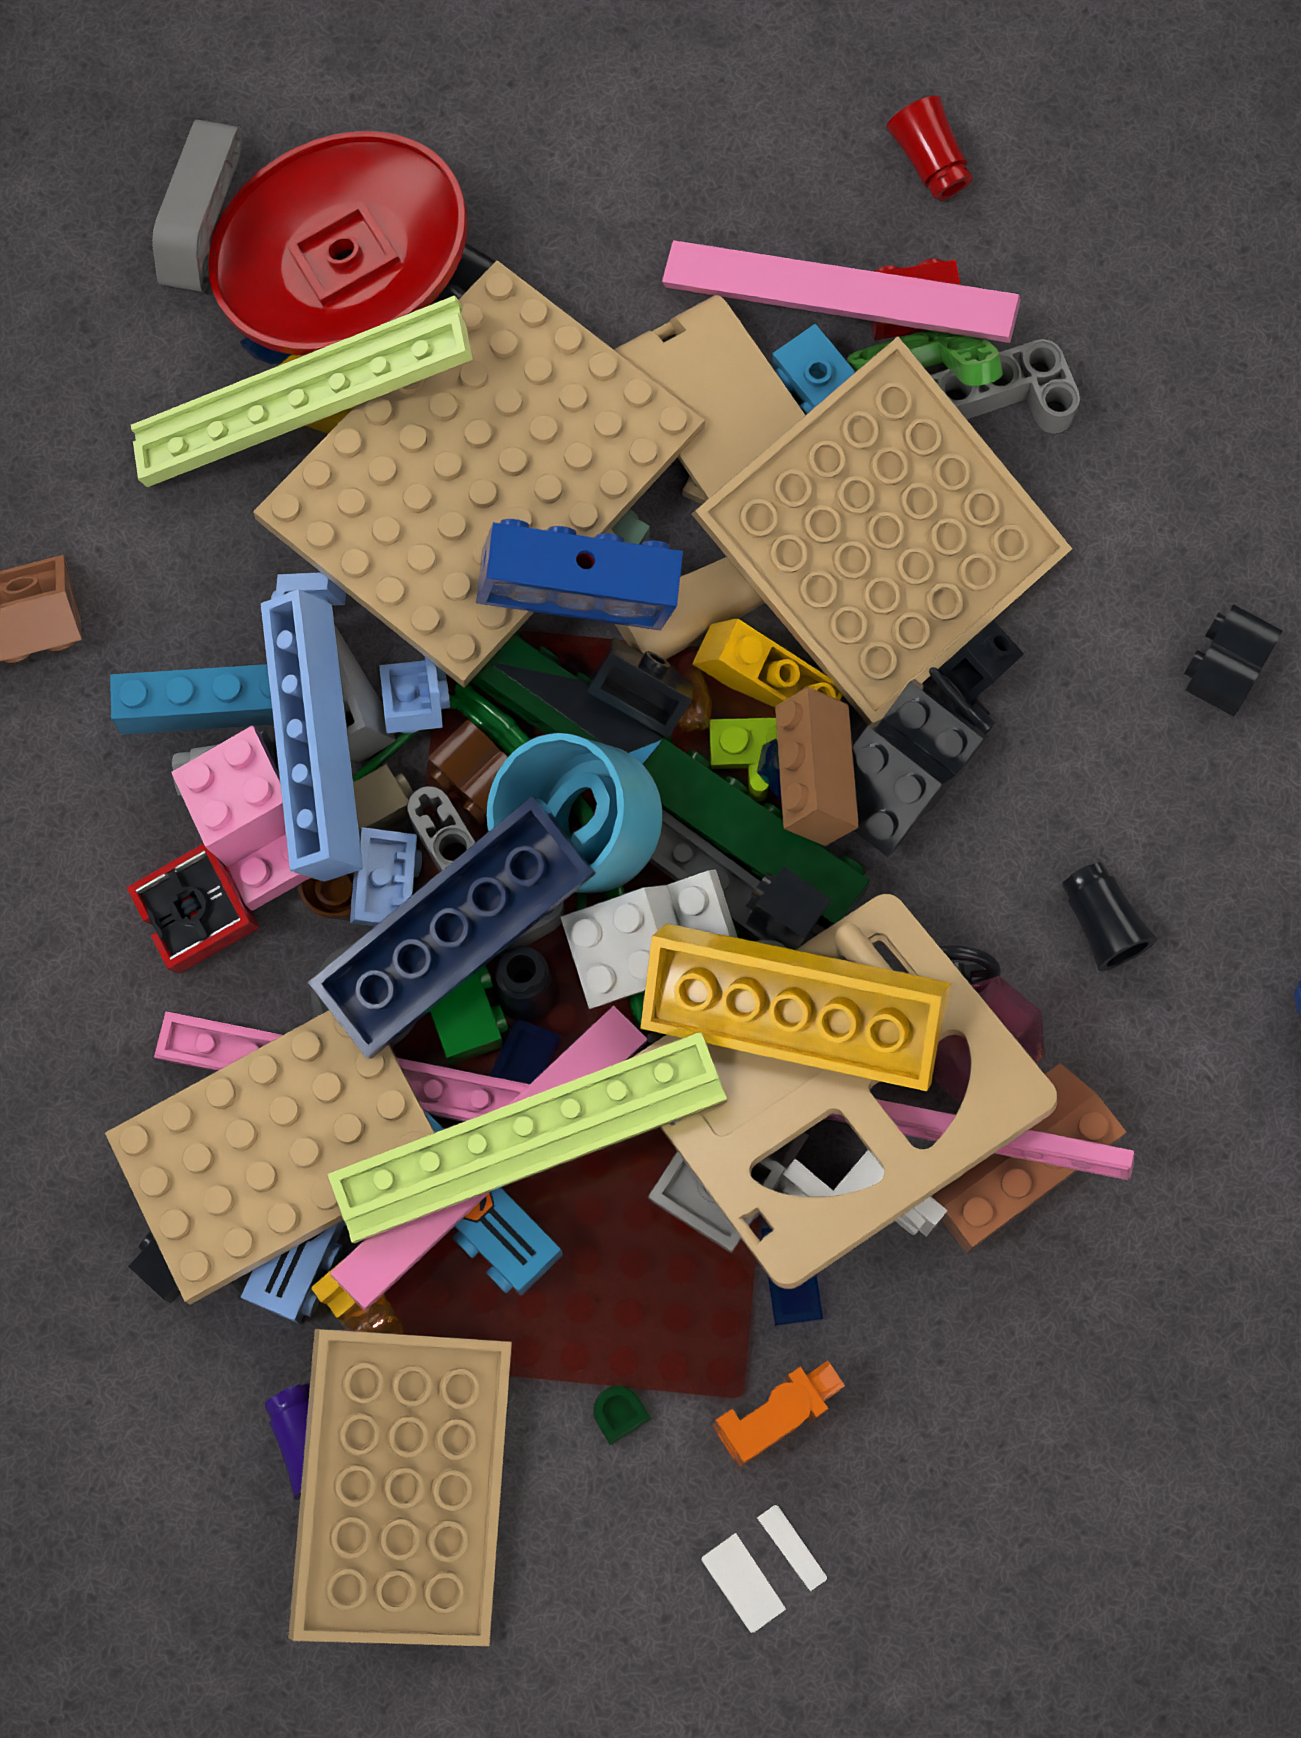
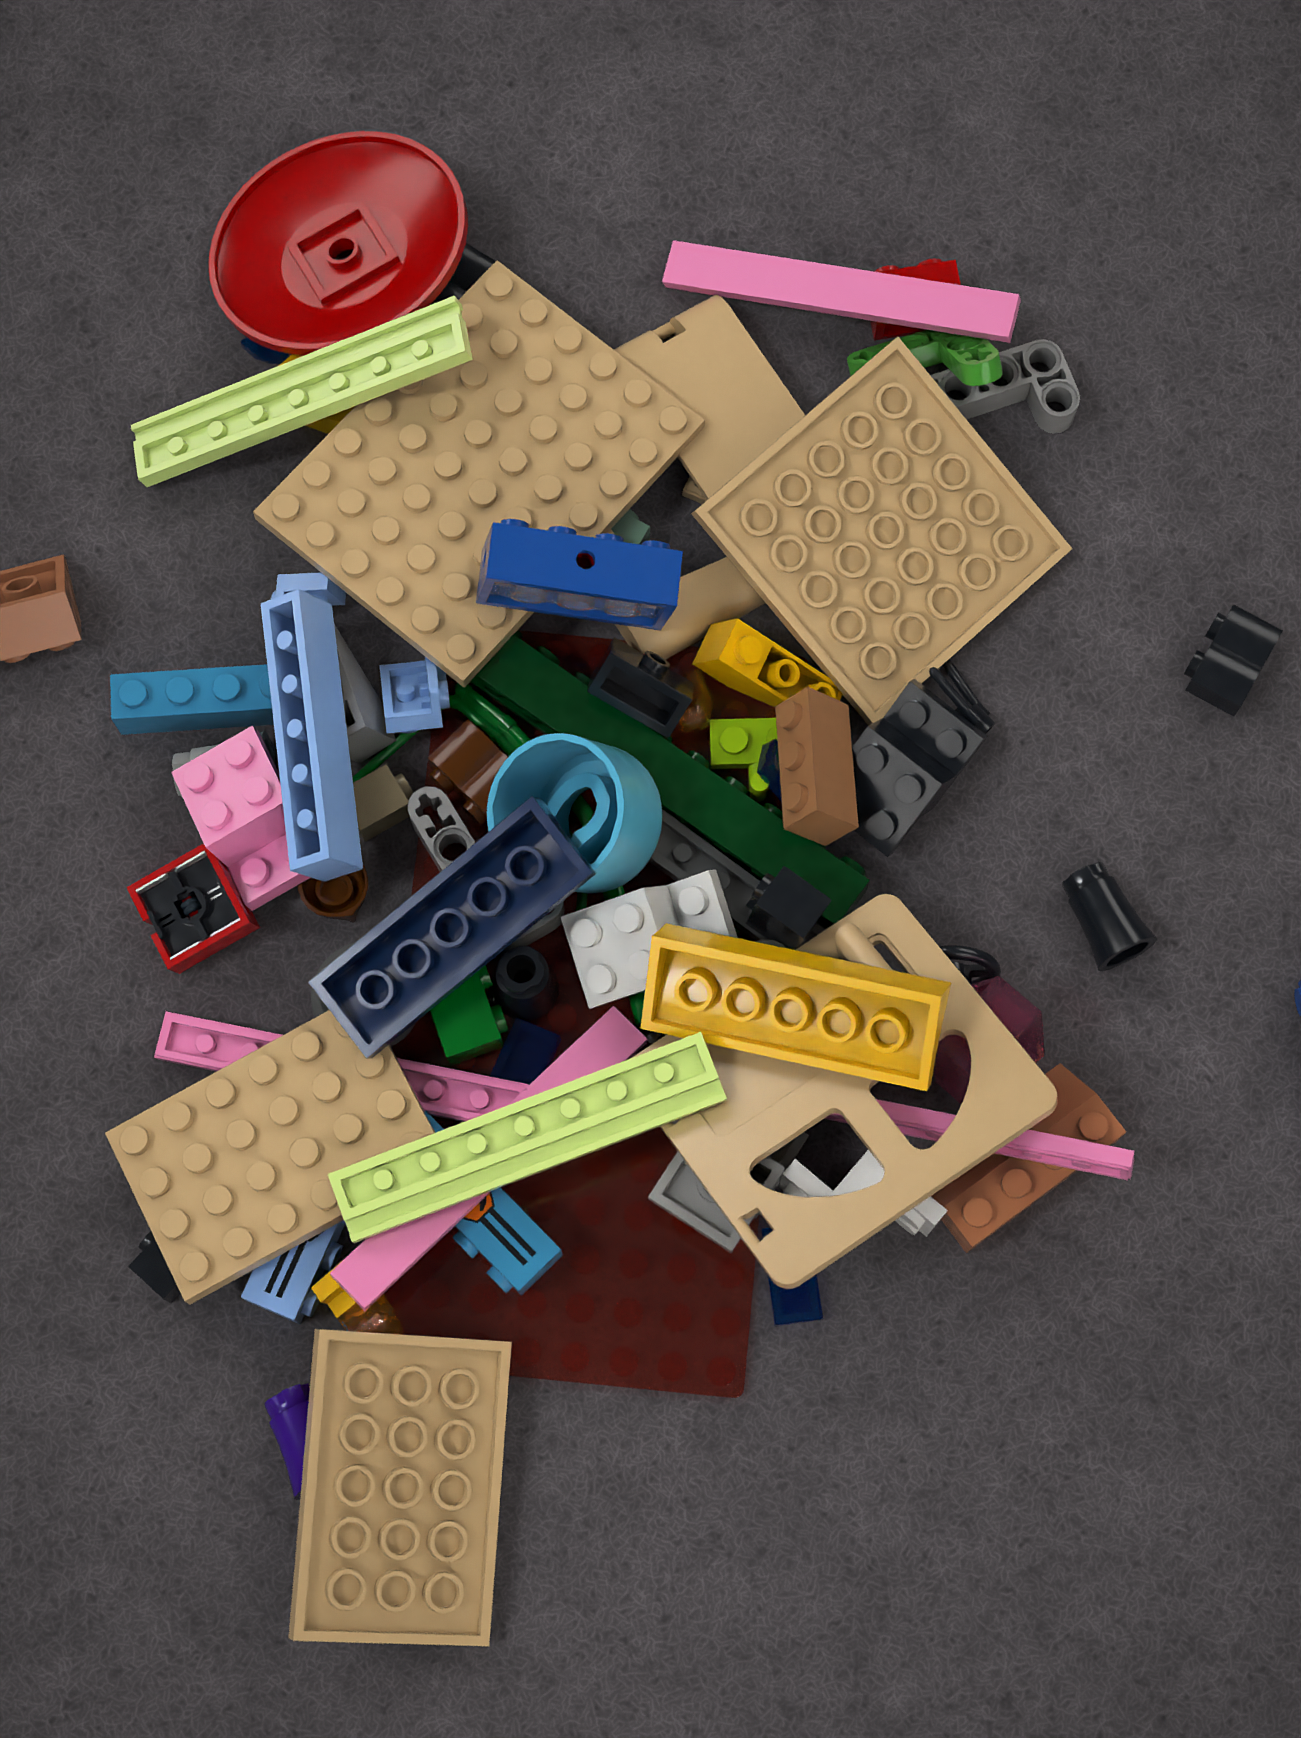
light grey beam [152,119,242,293] -> none
light blue bracket [350,827,422,926] -> none
black sticker [488,633,662,764] -> none
dark green tile [593,1386,652,1445] -> none
white sticker [702,1505,827,1633] -> none
orange hips [712,1361,845,1467] -> none
dark azure brick [771,324,855,415] -> none
red plant [886,95,973,201] -> none
black brick [939,620,1024,703] -> none

